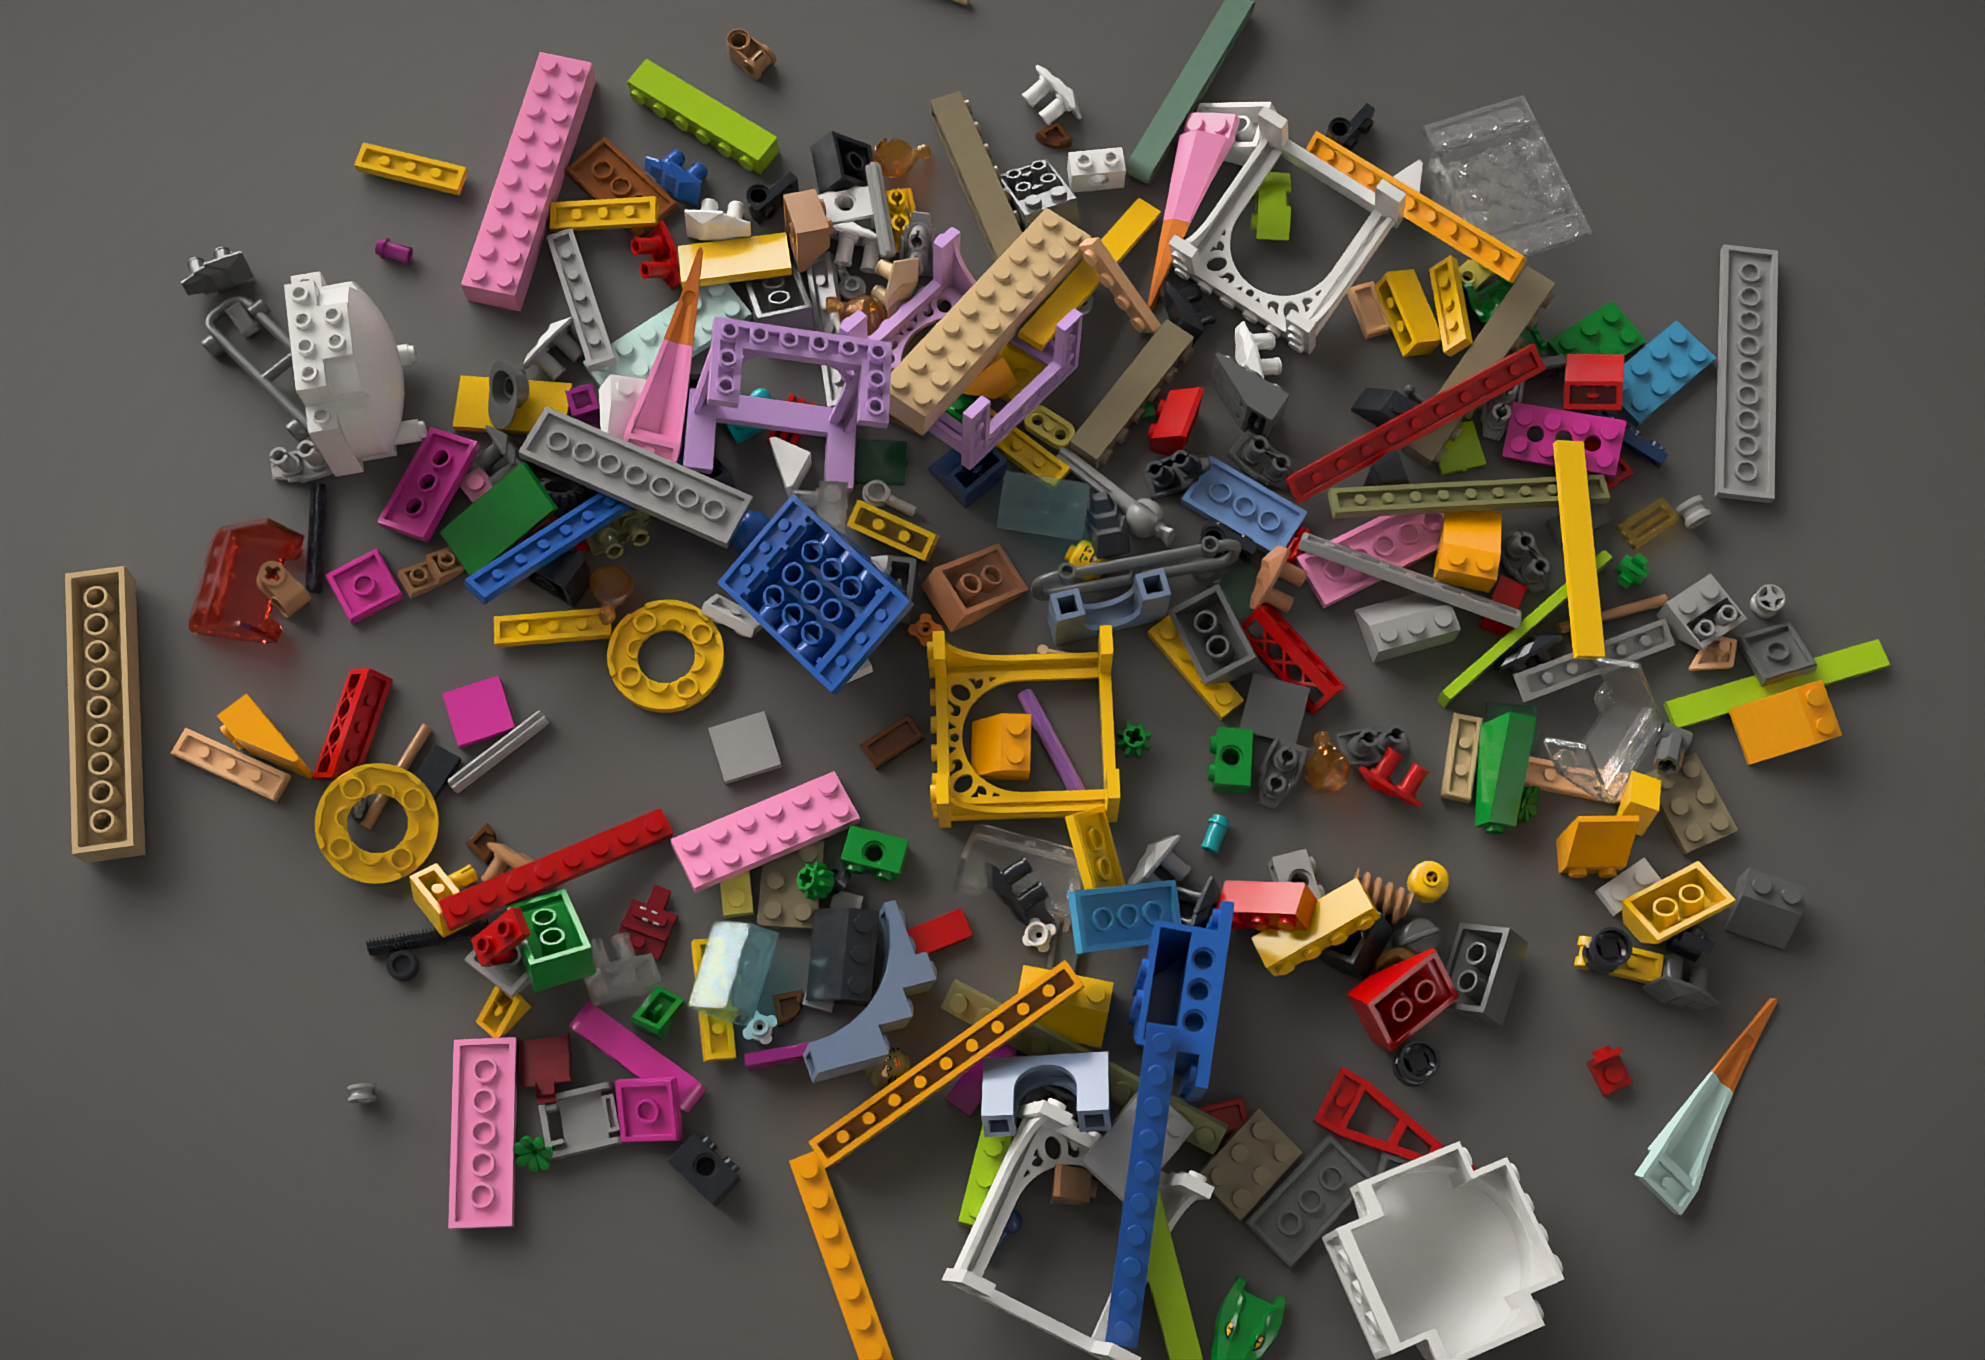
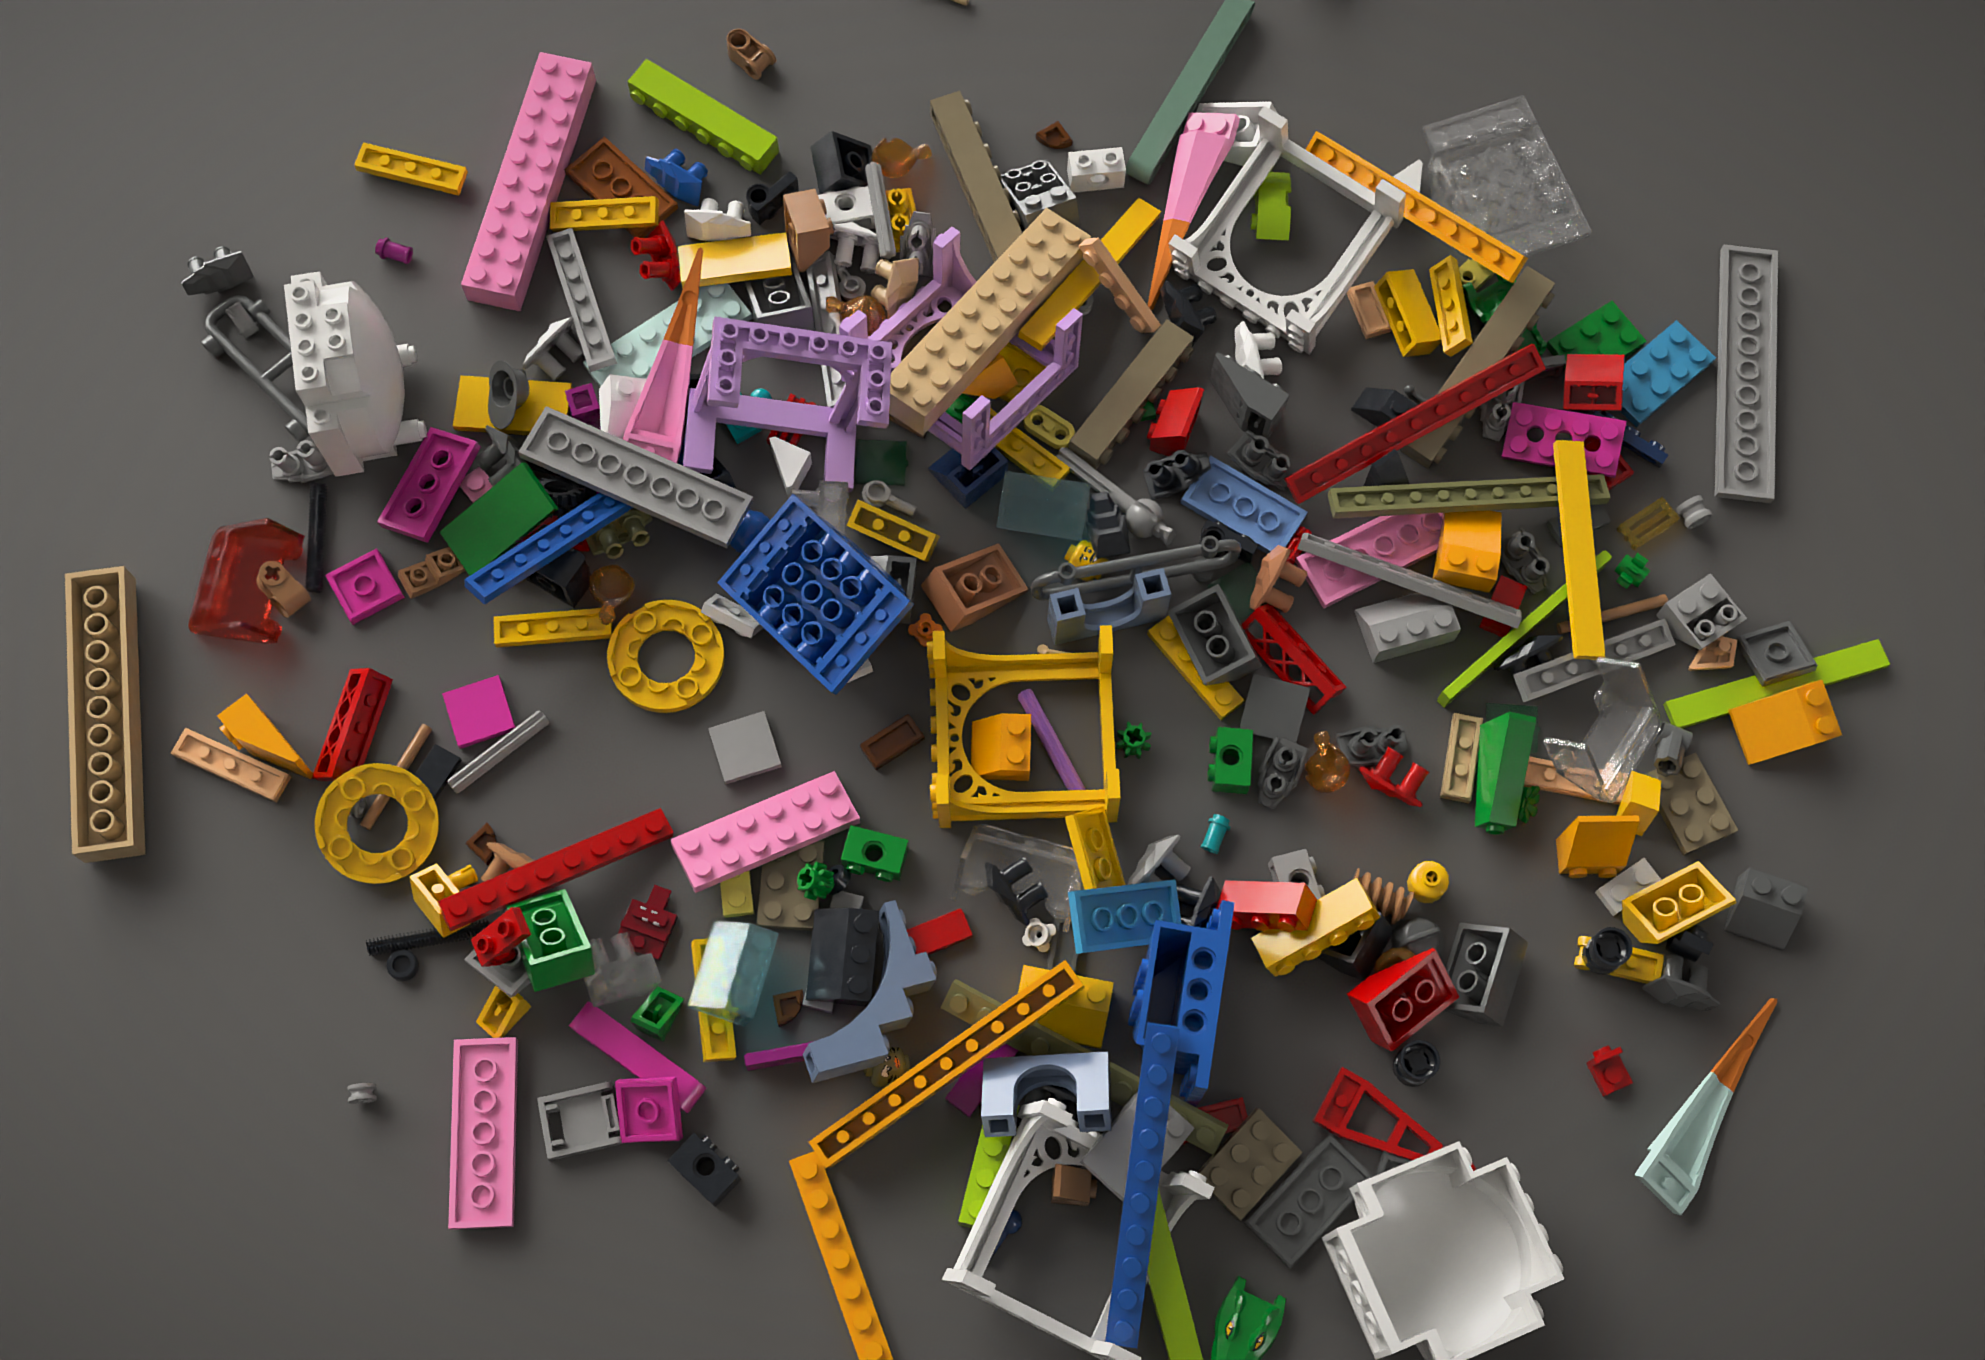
green plant [513,1136,554,1172] -> none
dark red piece [519,1032,572,1106] -> none
white plate [743,1010,777,1045] -> none
white connector [1022,65,1082,126] -> none
black plate [1325,103,1375,151] -> none
lime piece [1438,420,1487,476] -> none
light grey wheel [1750,584,1786,619] -> none

